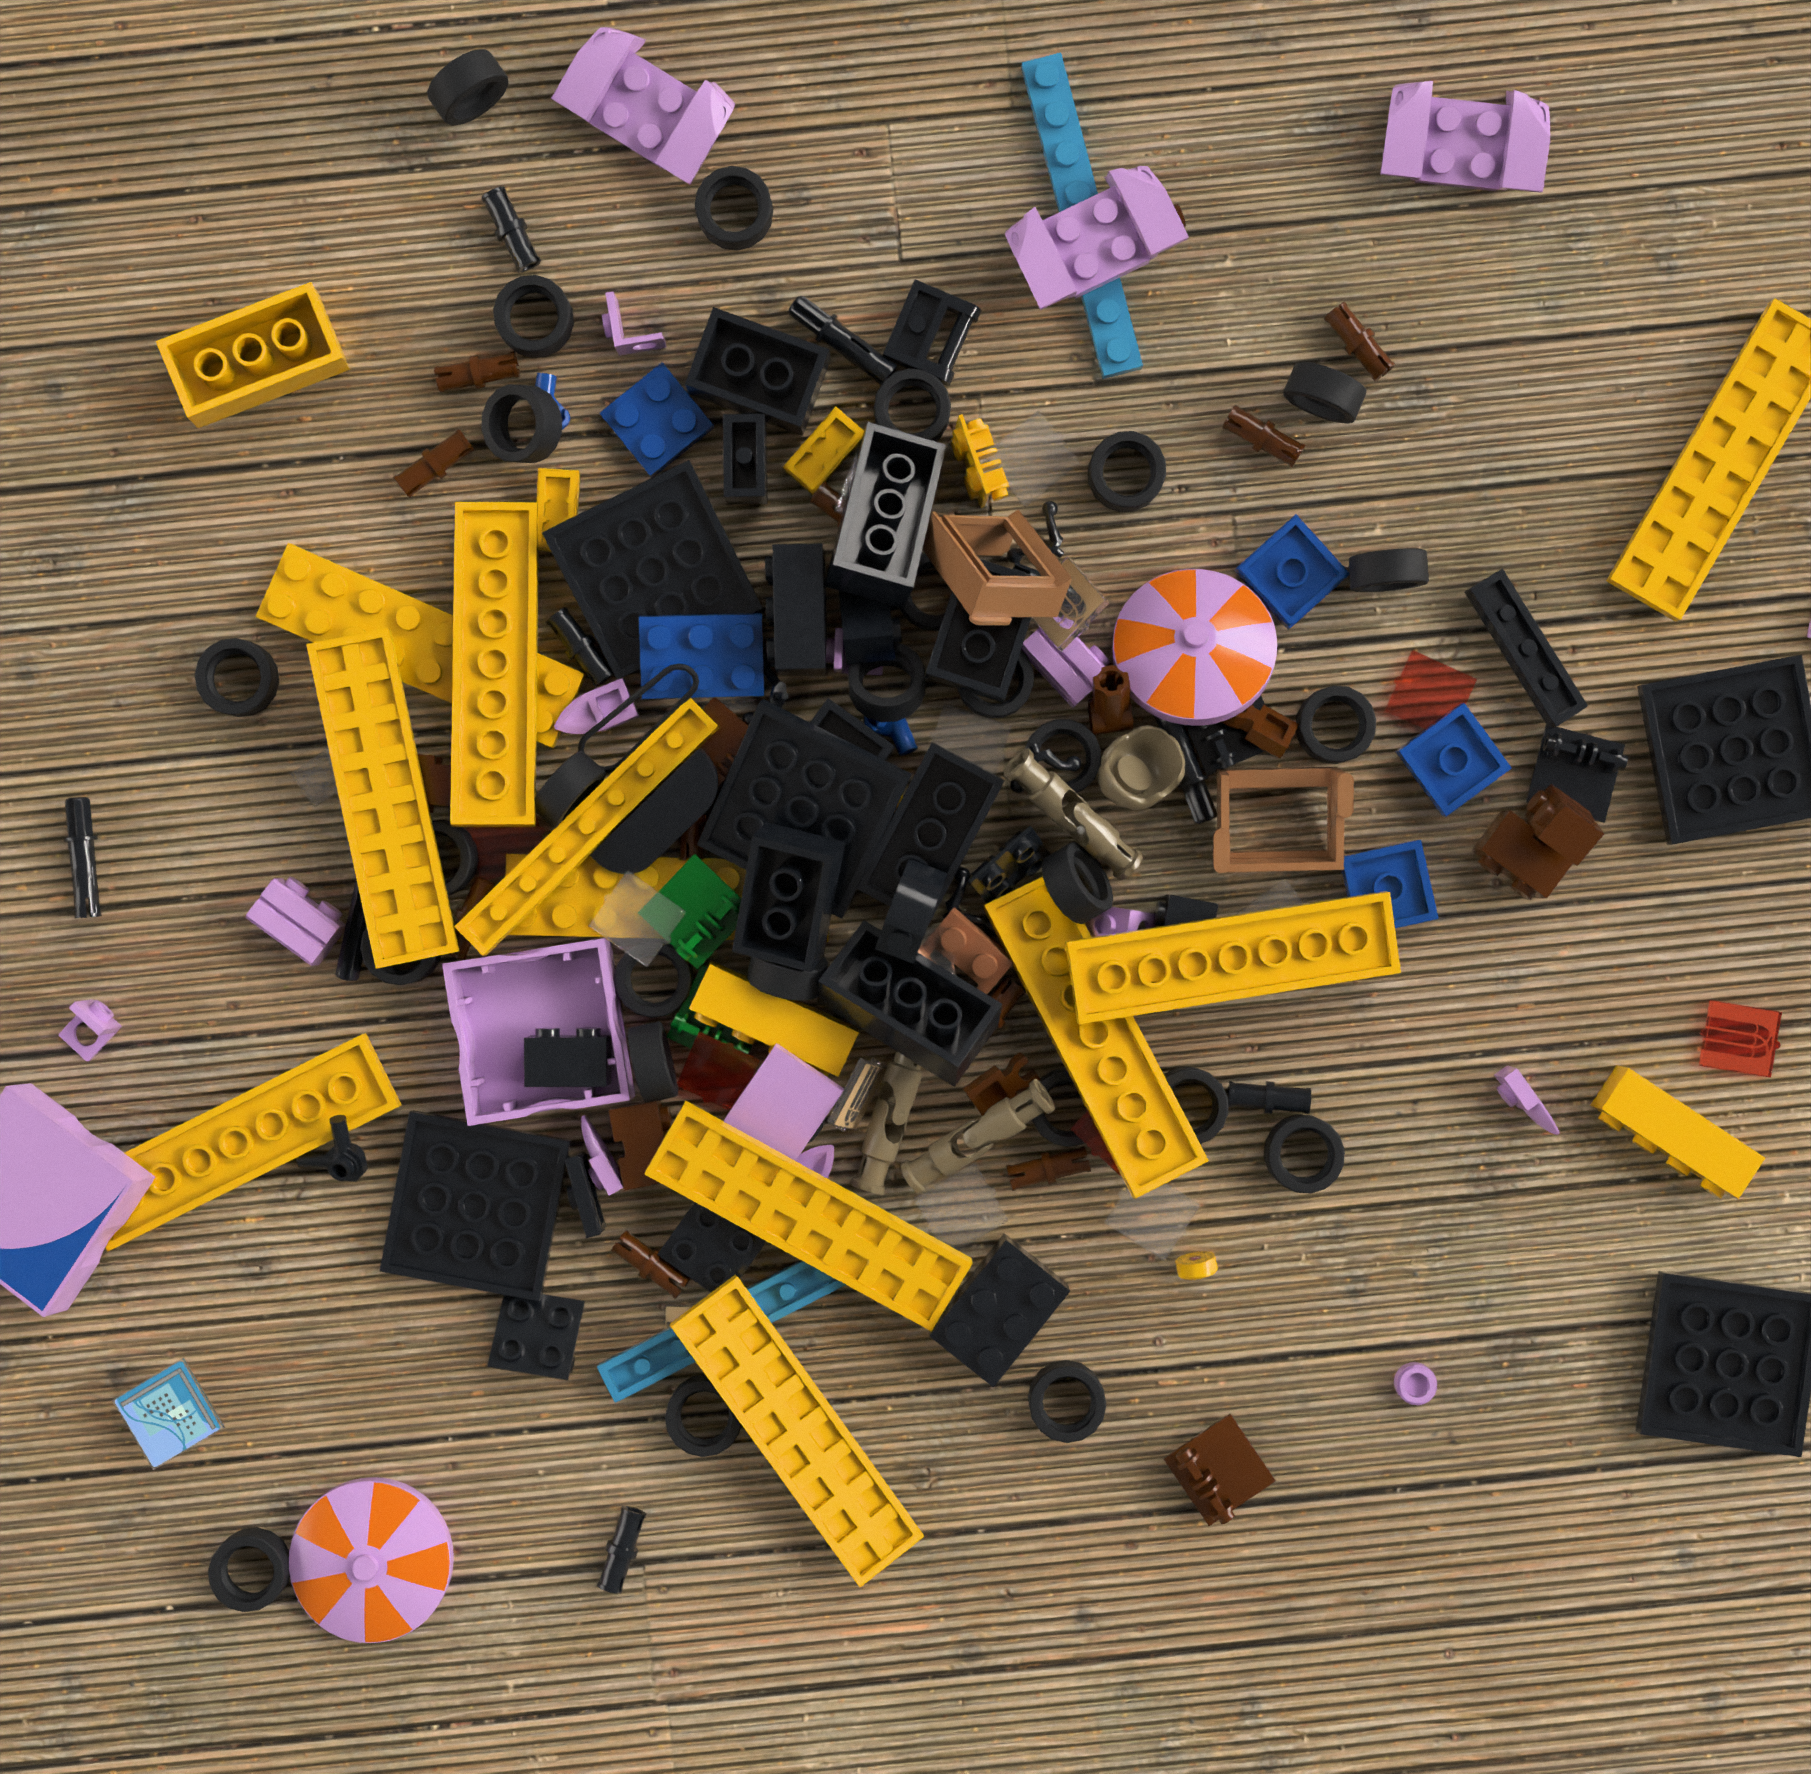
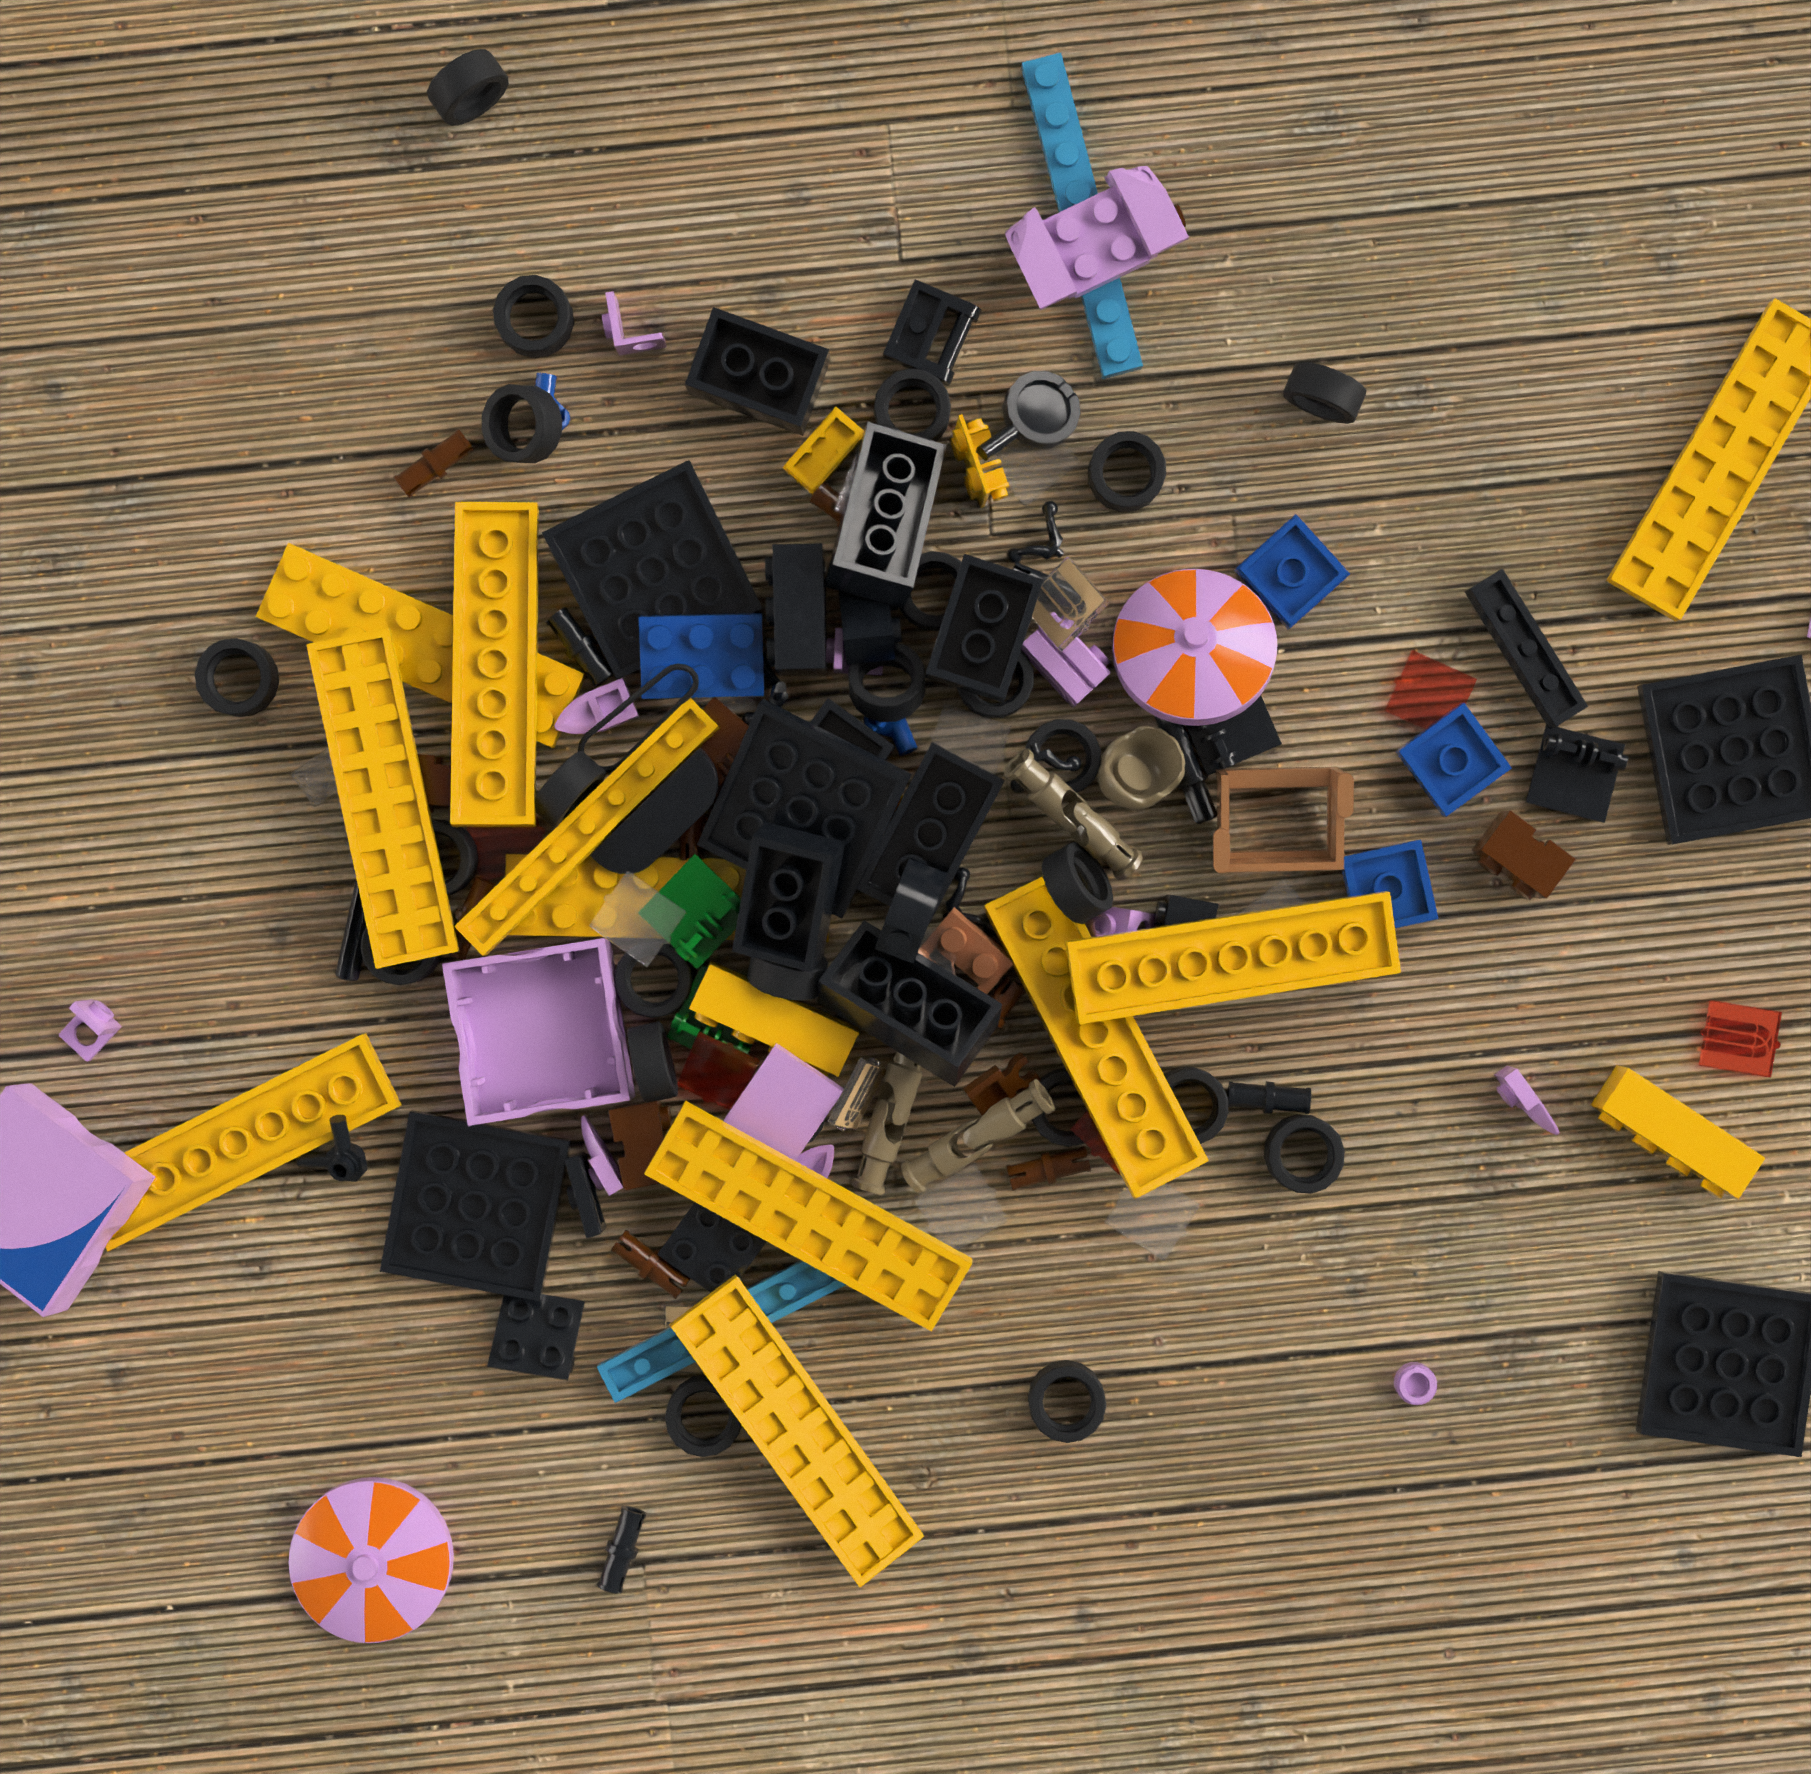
black axle [64,797,102,919] -> none
piece [112,1357,225,1470] -> none
yellow brick [156,282,350,428] -> none
black tyre [208,1527,290,1612] -> none
lavender brick [245,876,346,966] -> none
reddish brown pin [434,351,520,393] -> none
black pin [481,186,541,273] -> none
black brick [524,1027,612,1087] -> none
yellow plate [536,468,580,552] -> none
lavender piece [551,27,735,185] -> none
blue plate [600,362,714,478] -> none
black tyre [695,166,773,251] -> none
black brick [723,414,768,505] -> none
black axle [788,296,897,385] -> none
medium nougat piece [922,509,1072,625] -> none
black brick [929,1233,1070,1388] -> none
black hinge [968,825,1050,903] -> none
reddish brown piece [1088,665,1133,735] -> none
reddish brown hinge [1163,1413,1276,1526] -> none
yellow tile [1175,1251,1218,1280] -> none
reddish brown pin [1222,405,1306,468] -> none
reddish brown plate [1222,704,1299,759] -> none
black tyre [1296,685,1376,764] -> none
reddish brown pin [1324,302,1396,382] -> none
black tyre [1349,548,1429,592] -> none
lavender piece [1380,81,1551,193] -> none
reddish brown brick [1525,784,1604,866] -> none
none -> piece [977,371,1081,461]

